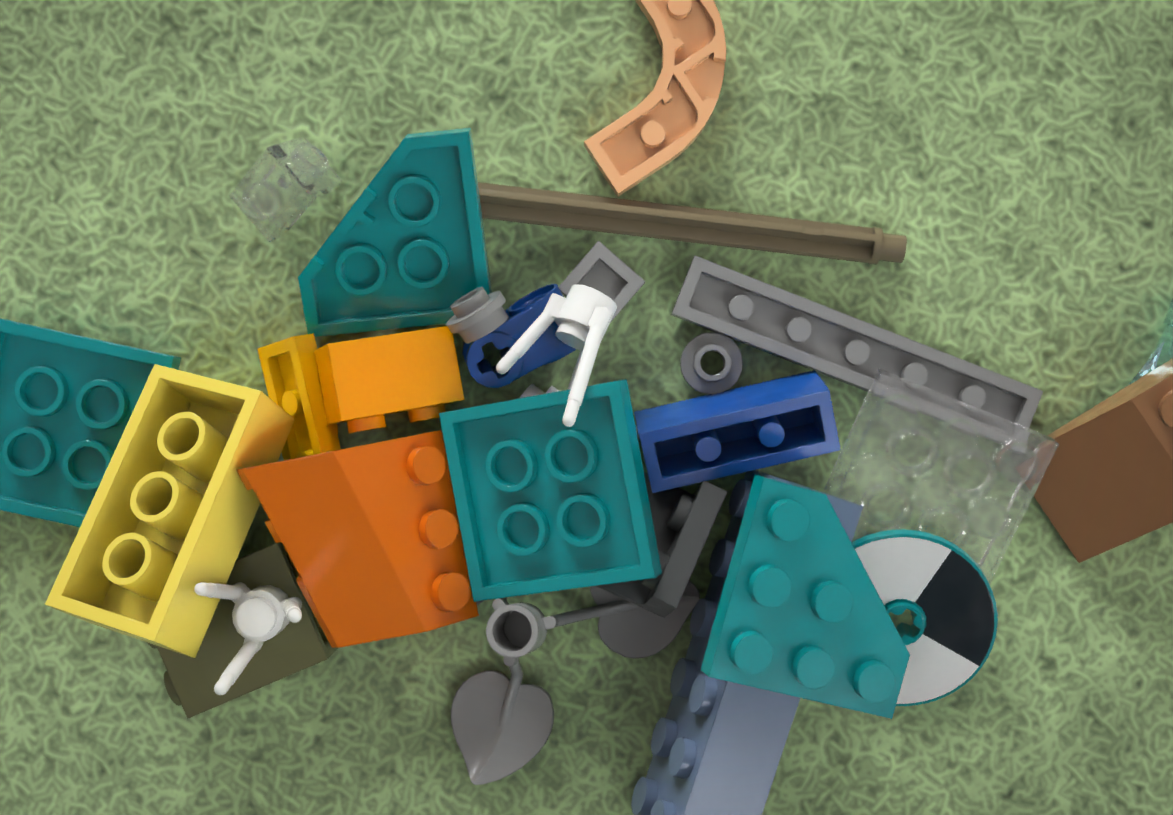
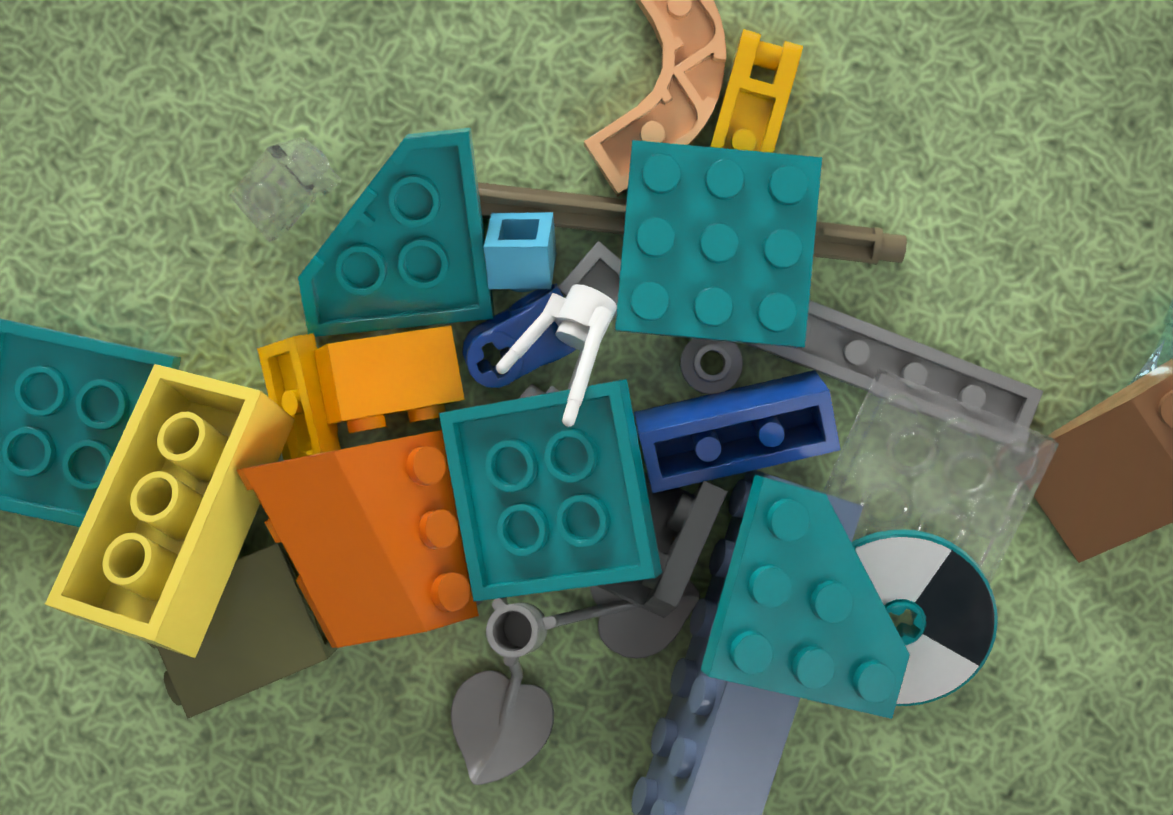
white plant [194,582,302,695] -> none
light grey plate [446,287,508,343] -> none
none -> medium azure plate [484,212,557,292]
none -> teal plate [615,140,822,348]
none -> yellow plate [710,29,803,153]

